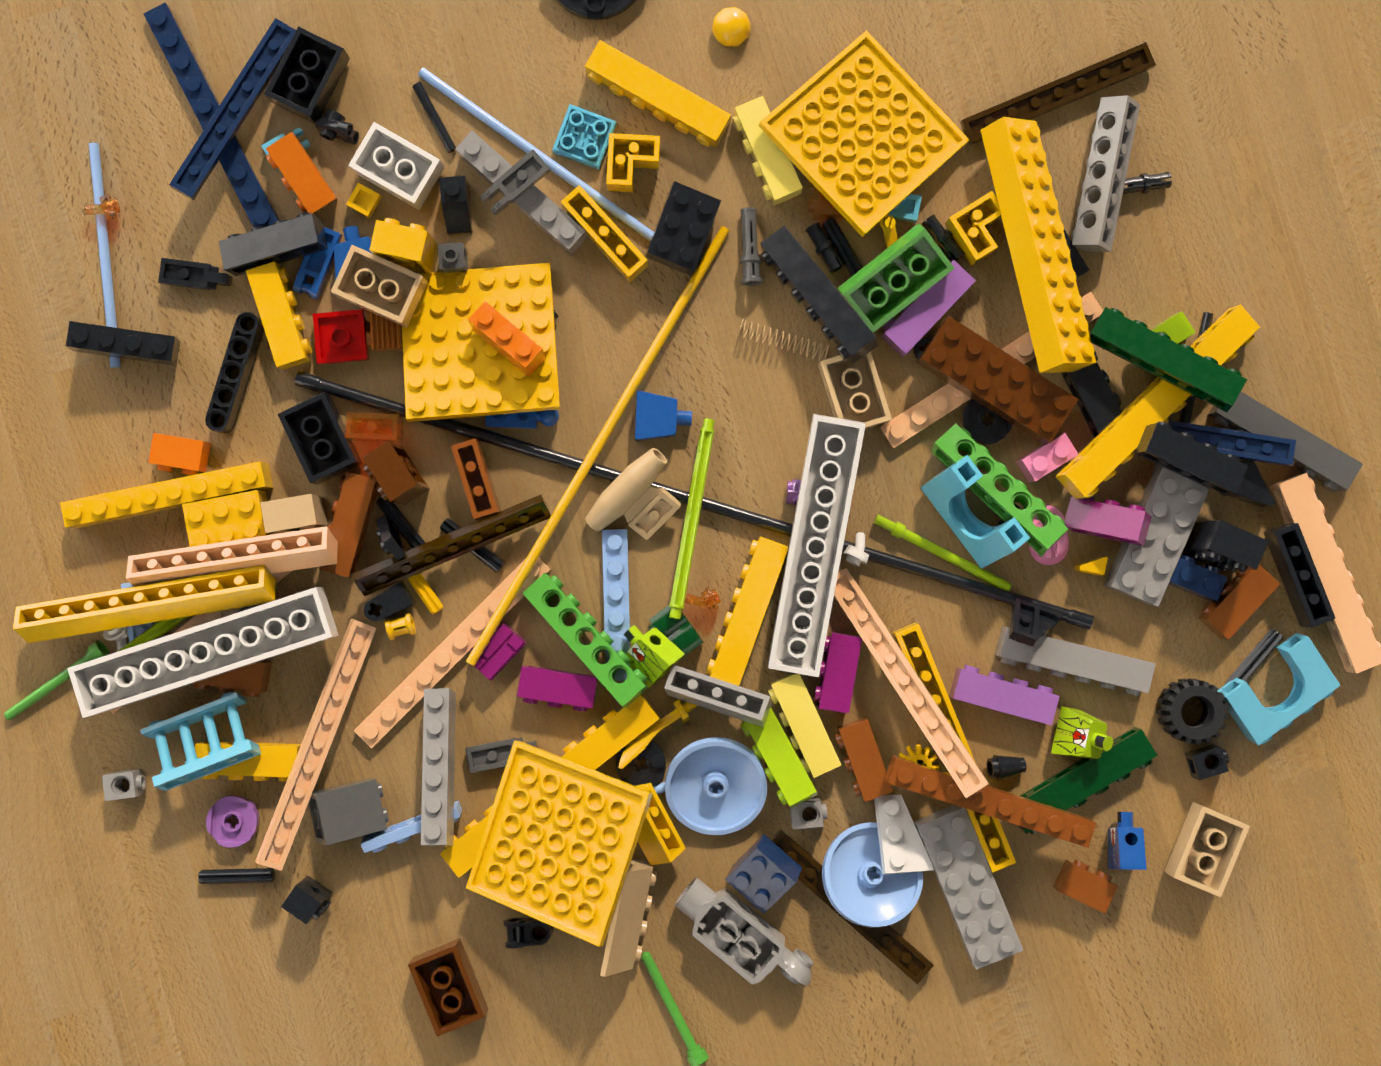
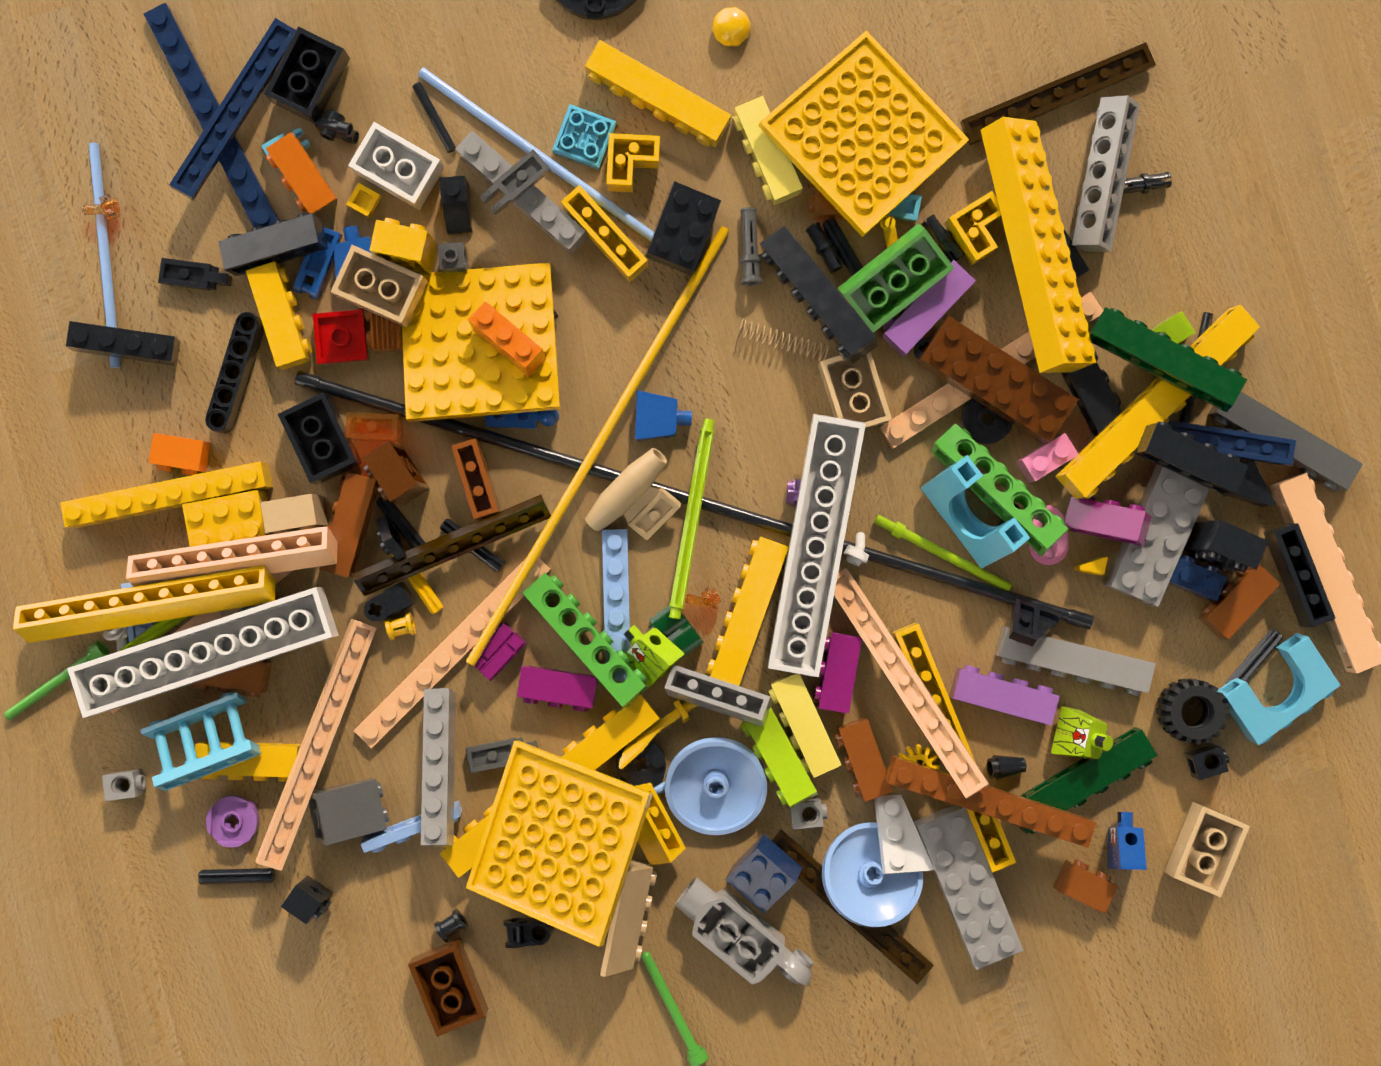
none -> black bush [434,909,468,943]

